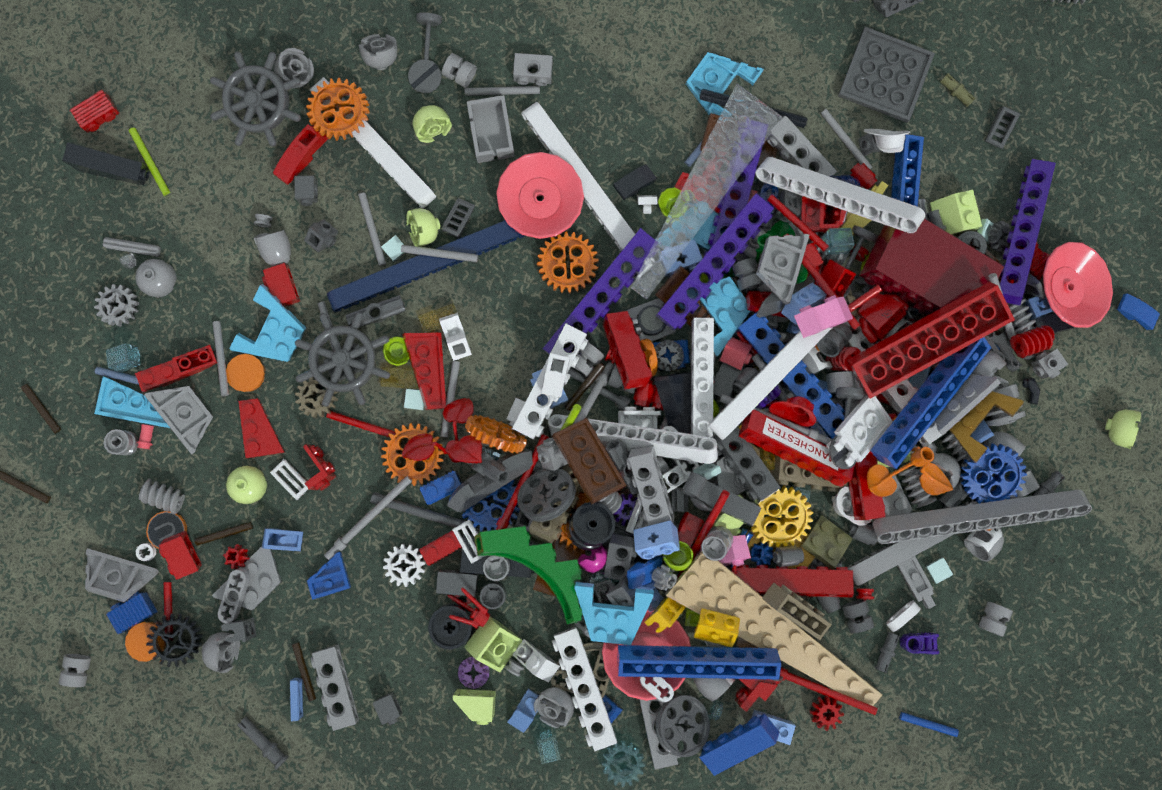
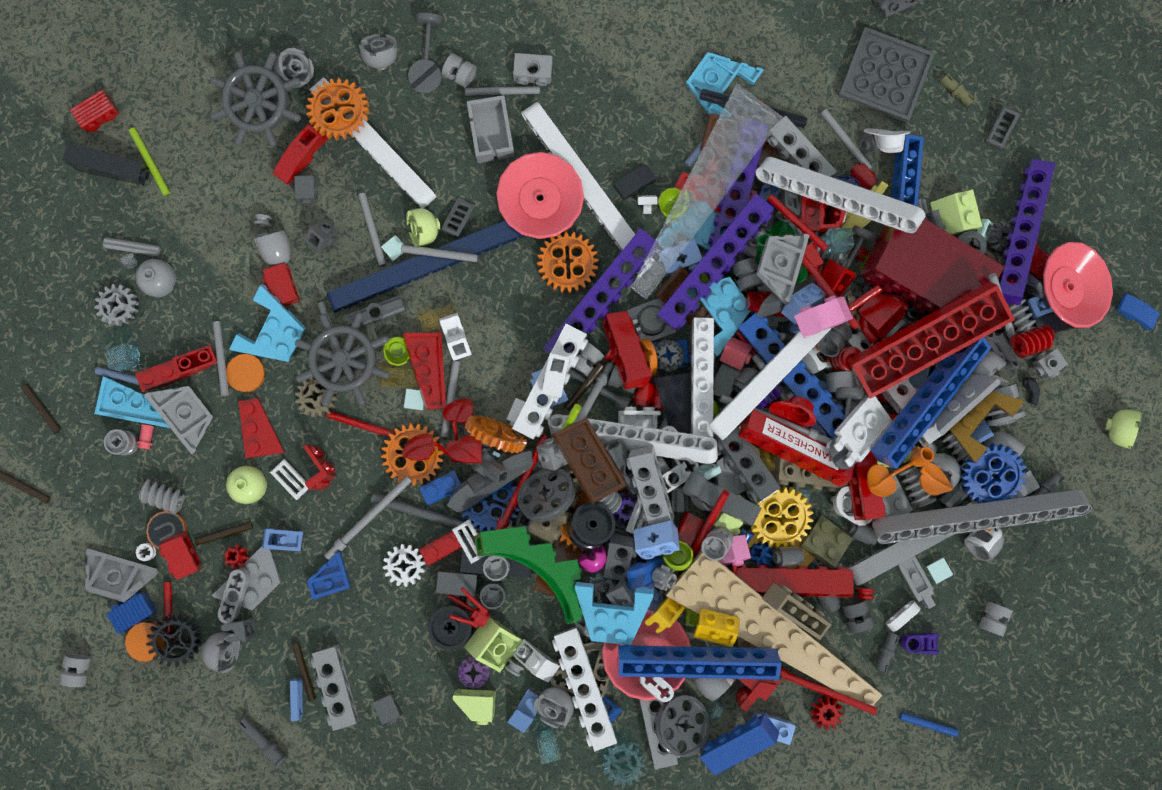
yellowish green cylinder [412,105,452,143] -> none

